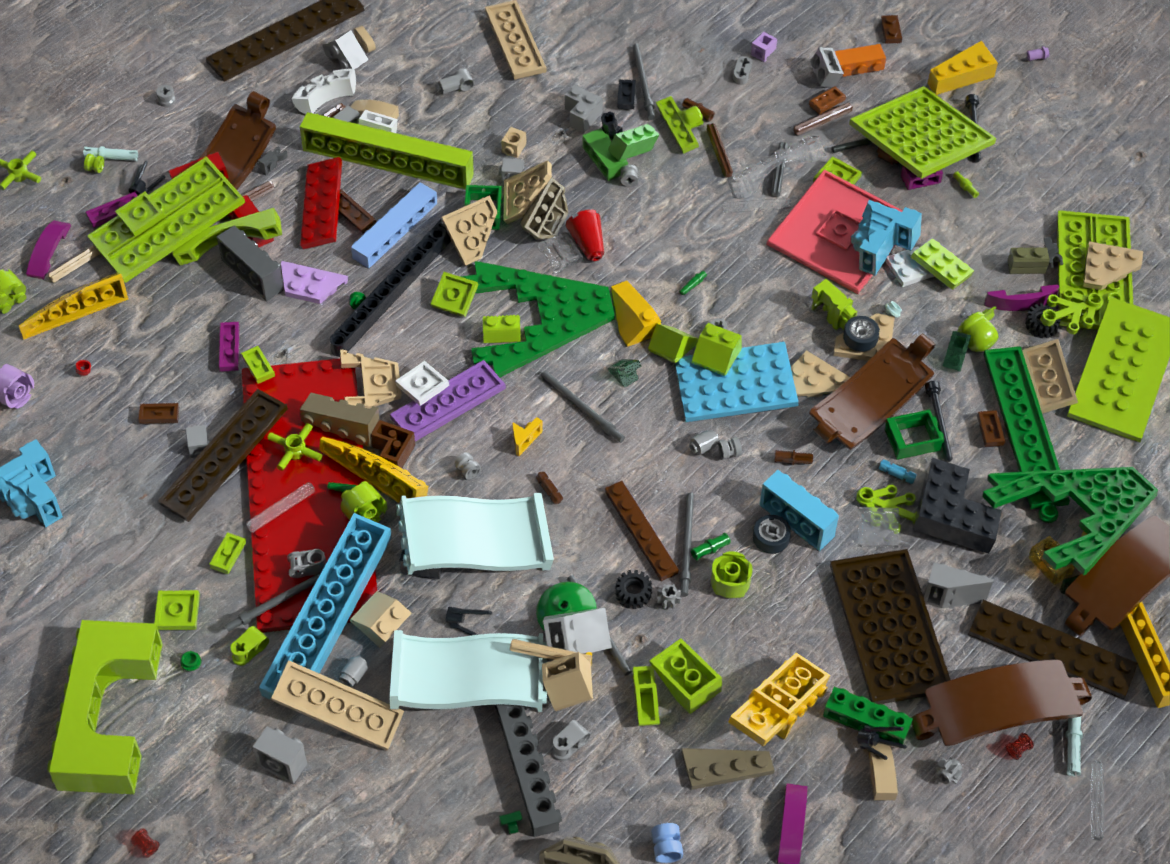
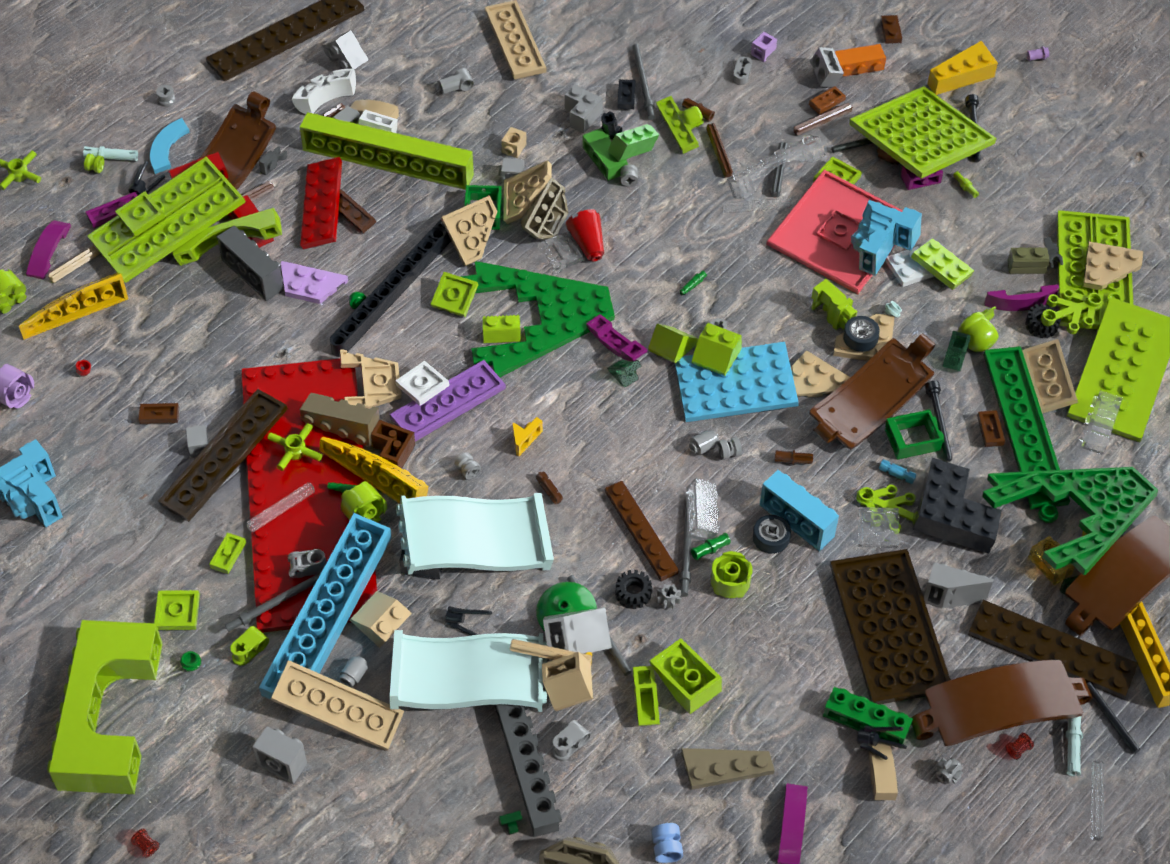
magenta plate [219,322,240,372] -> none
lime plate [241,346,275,384] -> none
light blue brick [351,182,437,268] -> none
tan beam [354,26,376,53] -> none
dark grey bar [541,370,625,443] -> none
yellow wedge [611,281,661,347] -> none
yellow wedge [728,653,830,746] -> none
none -> medium azure tile [150,118,190,174]
none -> magenta slope [586,314,647,361]
none -> clear brick [686,478,720,542]
none -> clear brick [1079,390,1123,455]
none -> black bar [1087,682,1140,754]

